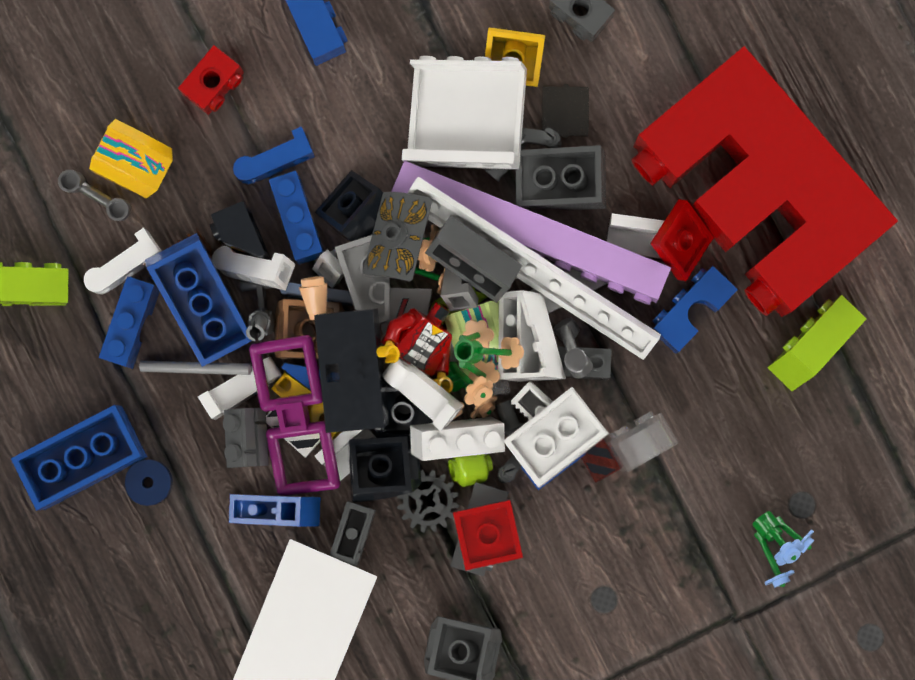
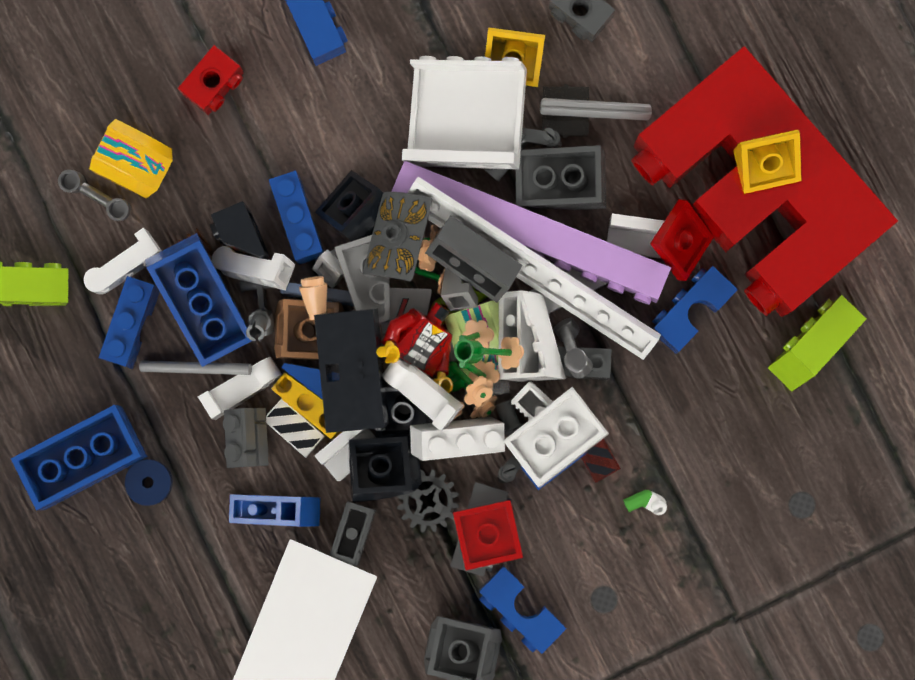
blue leg [233,126,315,184] -> none
magenta bar [249,335,341,496] -> none
lime head [448,454,493,487] -> none
clear brick [606,411,679,473] -> none
plant [752,511,814,588] -> none
none -> blue arch [479,565,566,654]
none -> light grey axle [540,98,652,121]
none -> arm [623,490,667,515]
none -> yellow slope [733,130,801,194]

